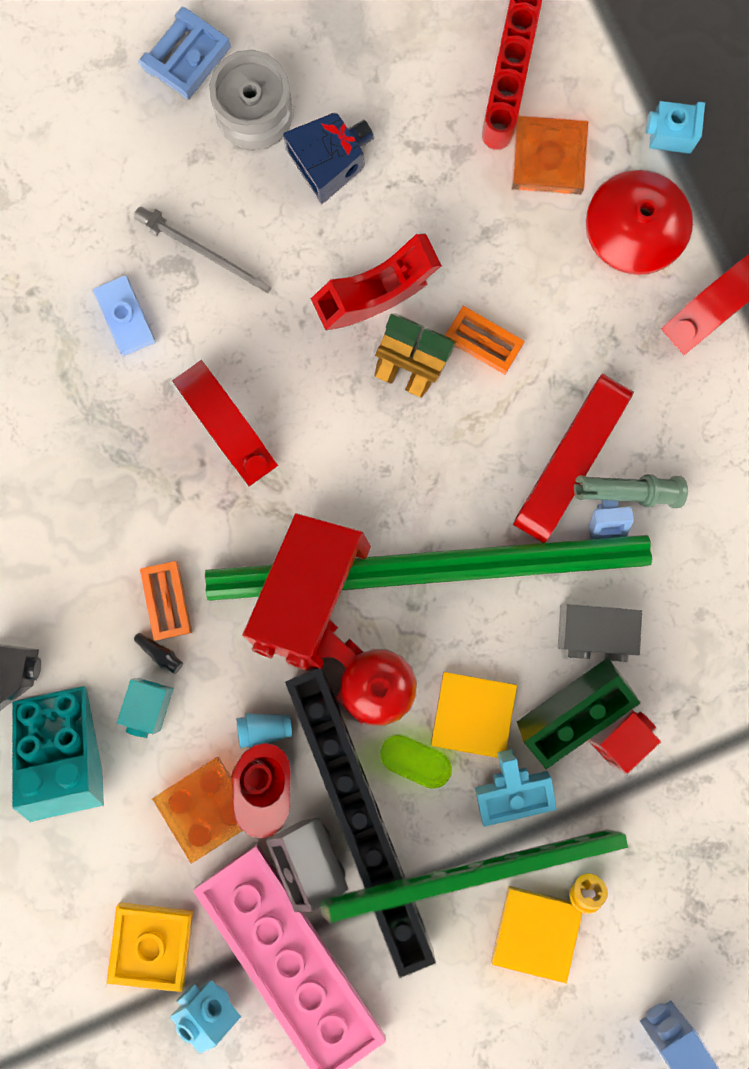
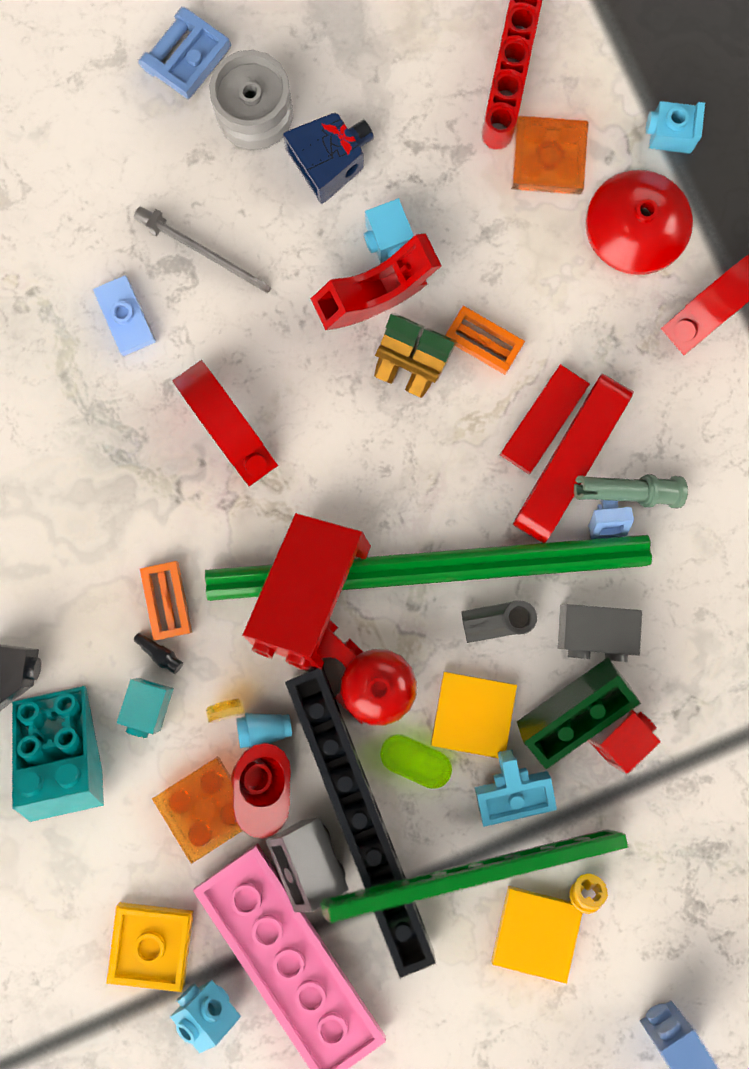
none -> clear yellow tile [205,699,245,723]
none -> medium azure brick [364,198,414,263]
none -> dark grey piece [461,601,537,643]
none -> red tile [500,364,590,475]

